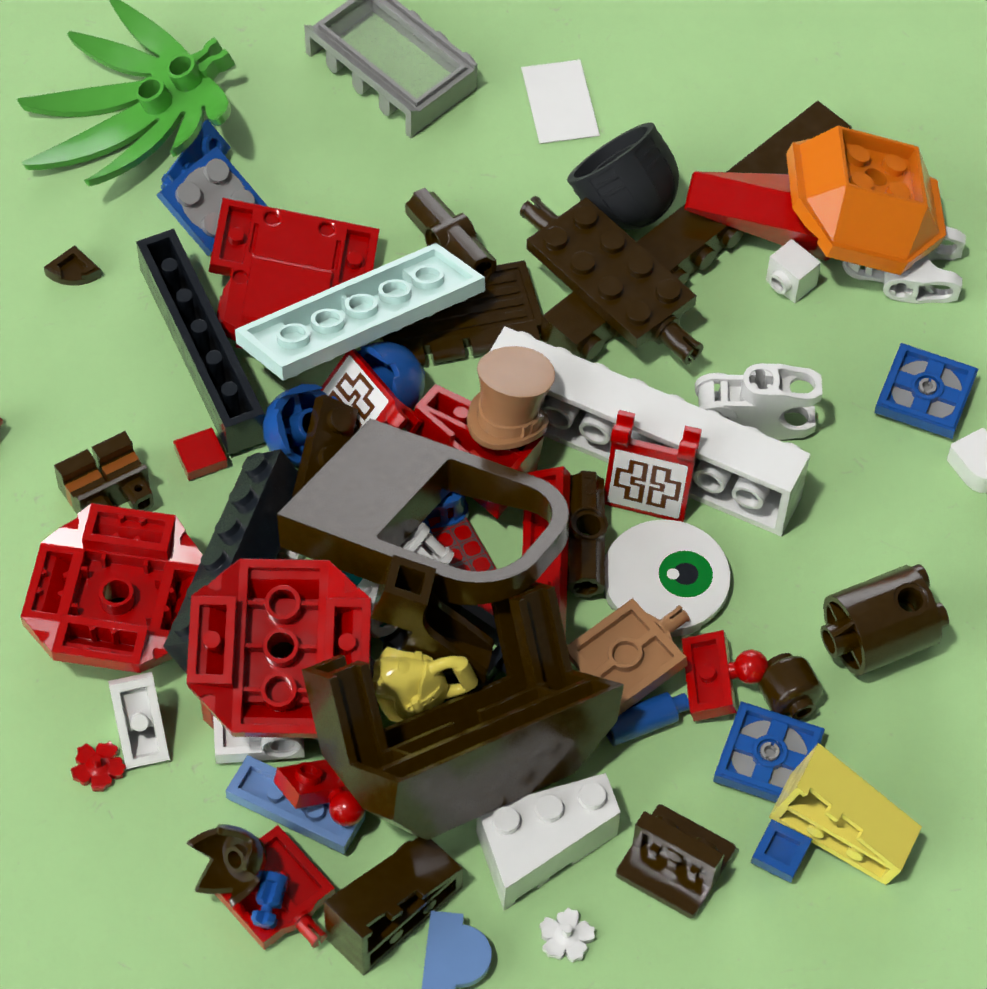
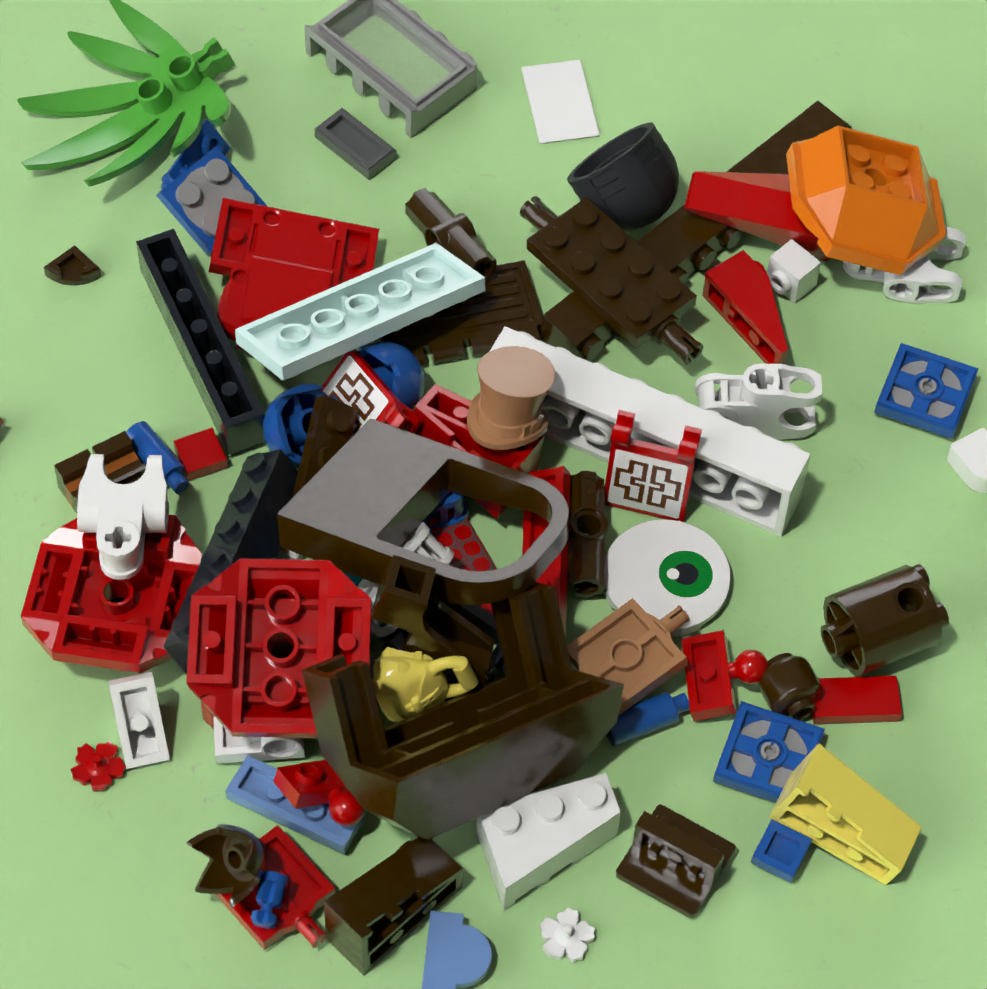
none -> white piece [77,454,169,580]
none -> blue cylinder [126,421,189,494]
none -> dark grey tile [314,108,397,180]
none -> red slope [702,250,788,364]
none -> red tile [812,676,902,724]

